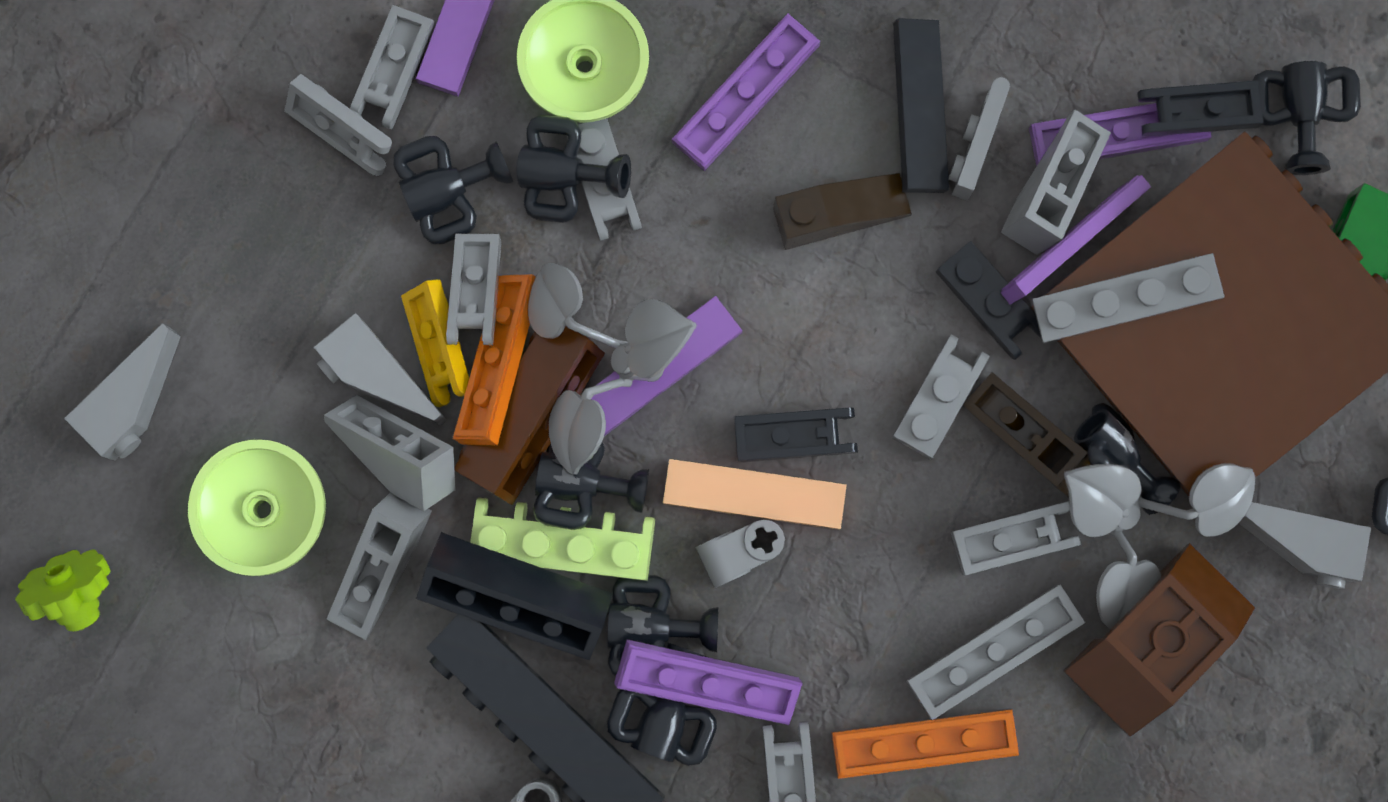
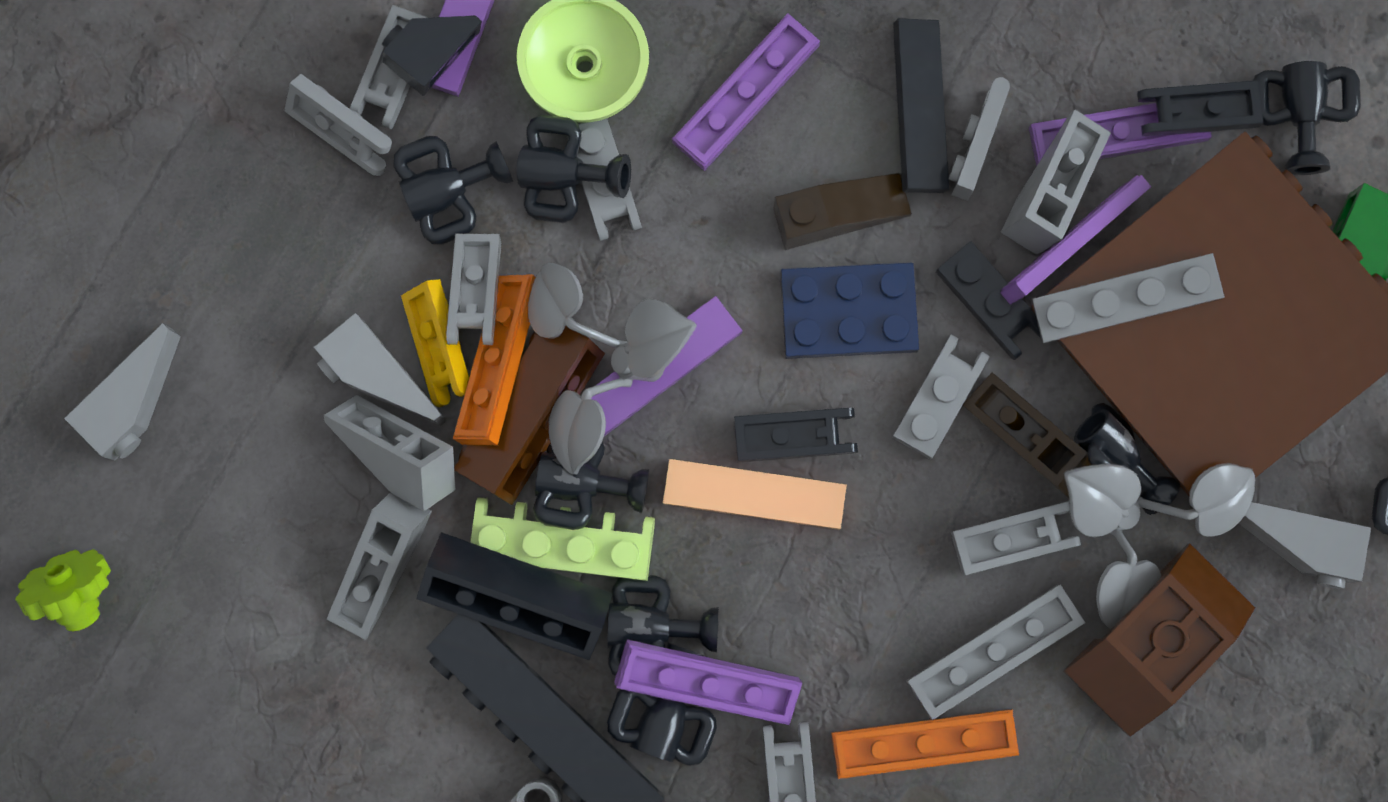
yellowish green dish [188,440,326,576] -> none
light grey piece [696,519,785,588] -> none
none -> black slope [382,15,482,96]
none -> dark blue plate [781,262,919,359]

